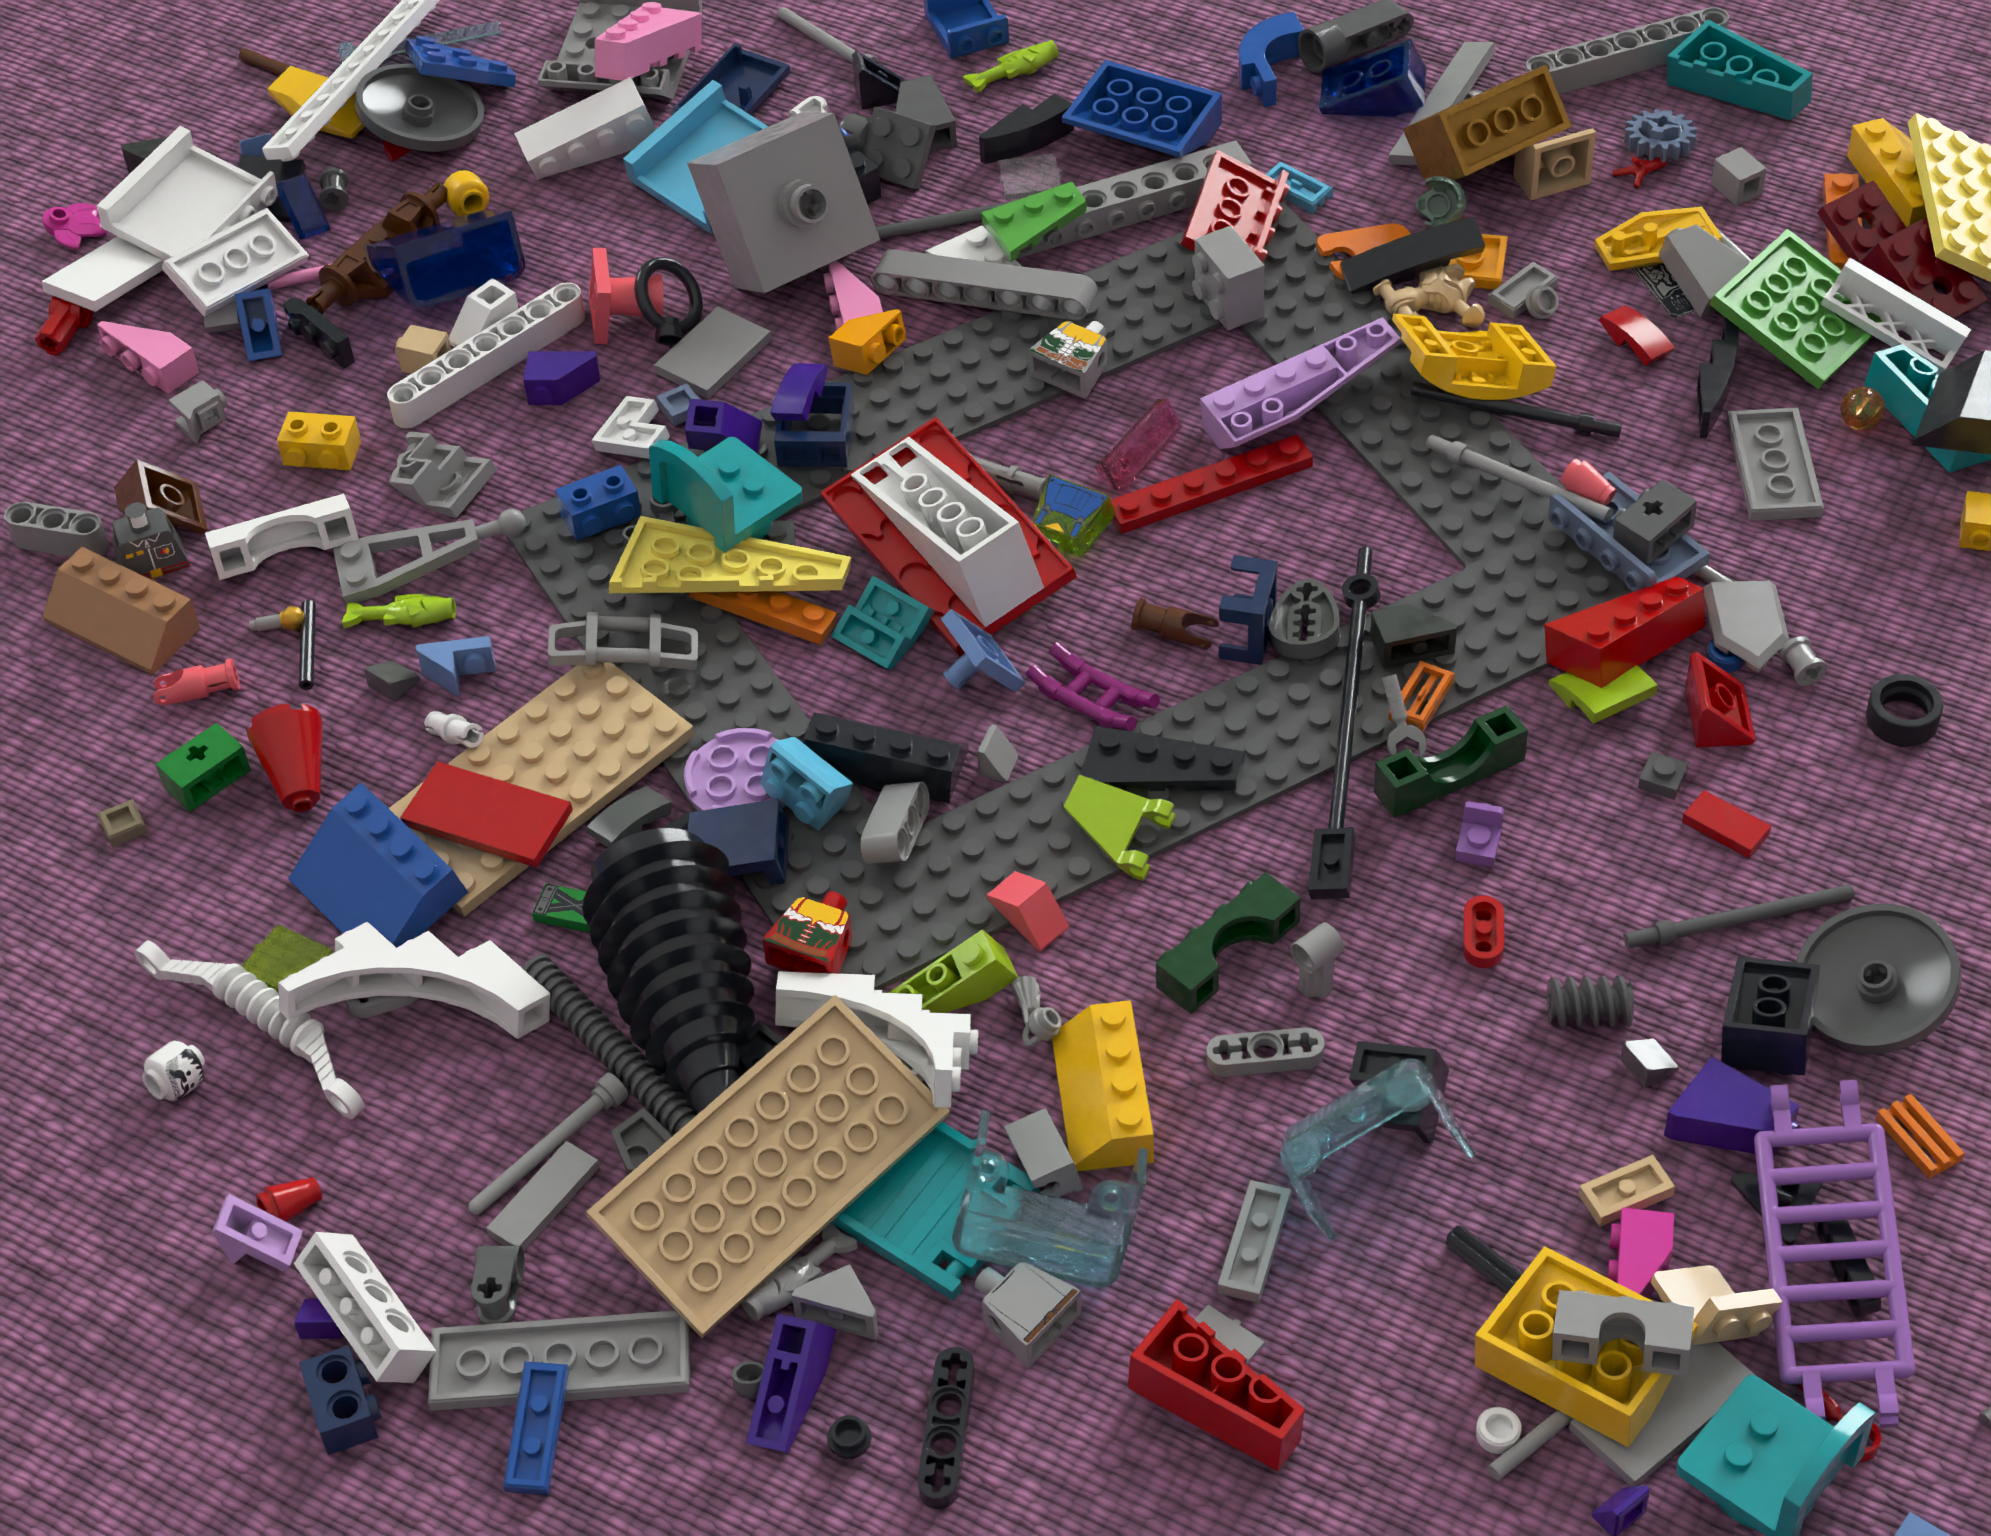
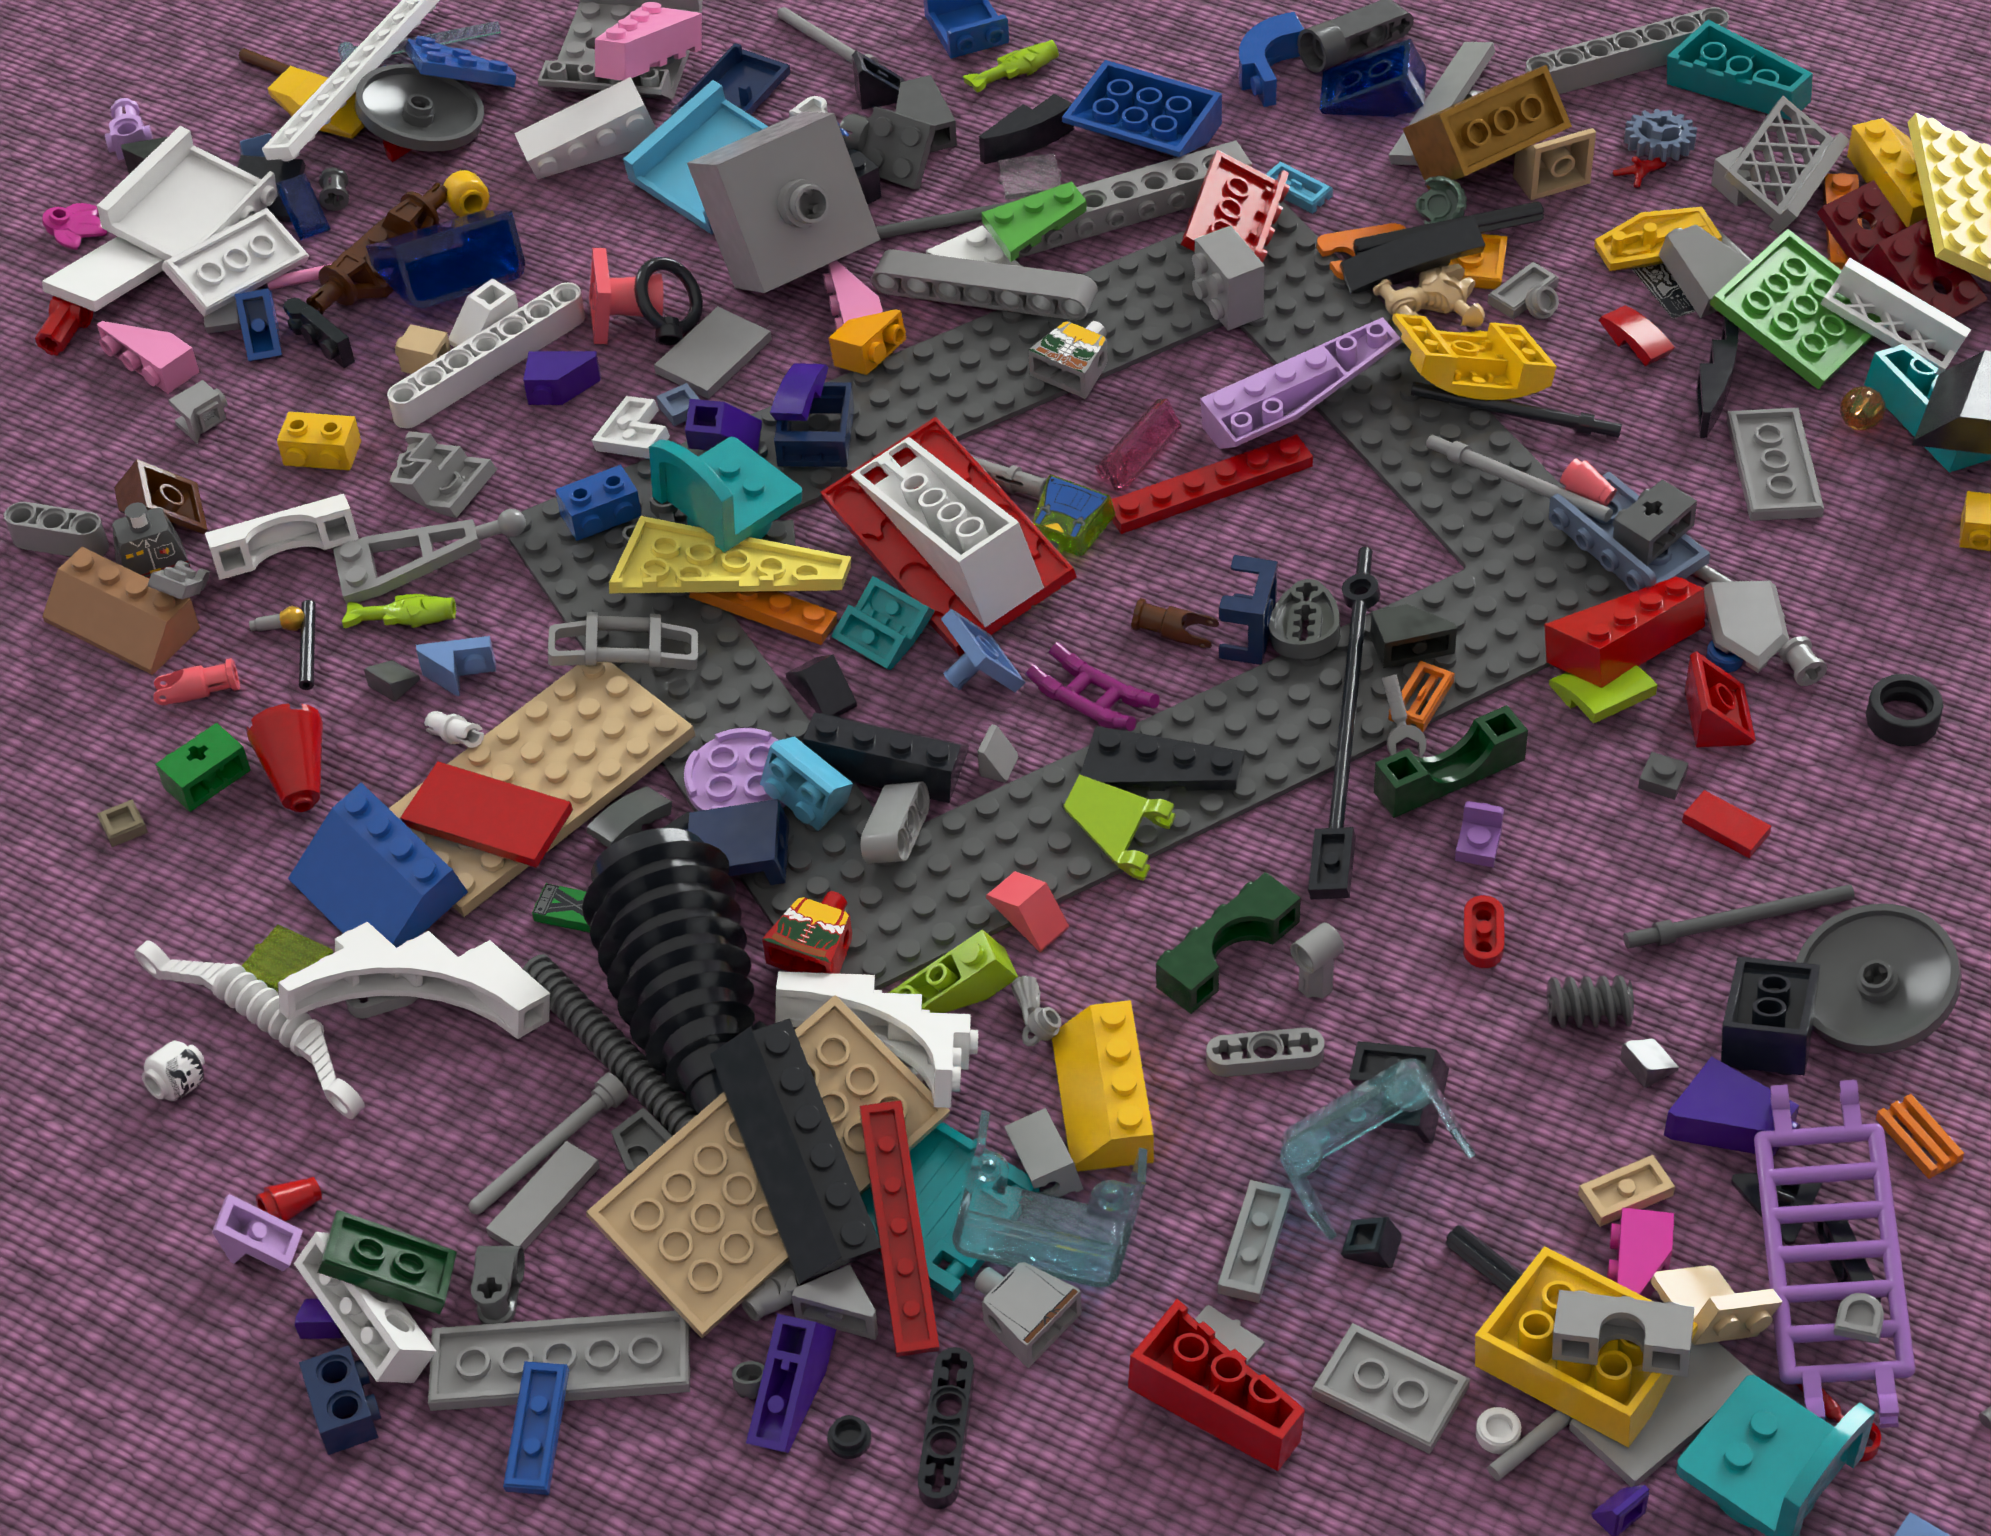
none -> lavender connector [105,98,153,160]
none -> light grey hinge [148,560,210,599]
none -> dark green tile [317,1210,457,1314]
none -> black slope [710,1018,881,1286]
none -> black slope [786,654,857,716]
none -> red plate [859,1100,939,1357]
none -> light grey tile [1312,1323,1470,1454]
none -> black slope [1341,1217,1402,1268]
none -> black axle [1353,201,1544,255]
none -> light grey fence [1724,96,1850,235]
none -> light grey tile [1834,1293,1884,1344]

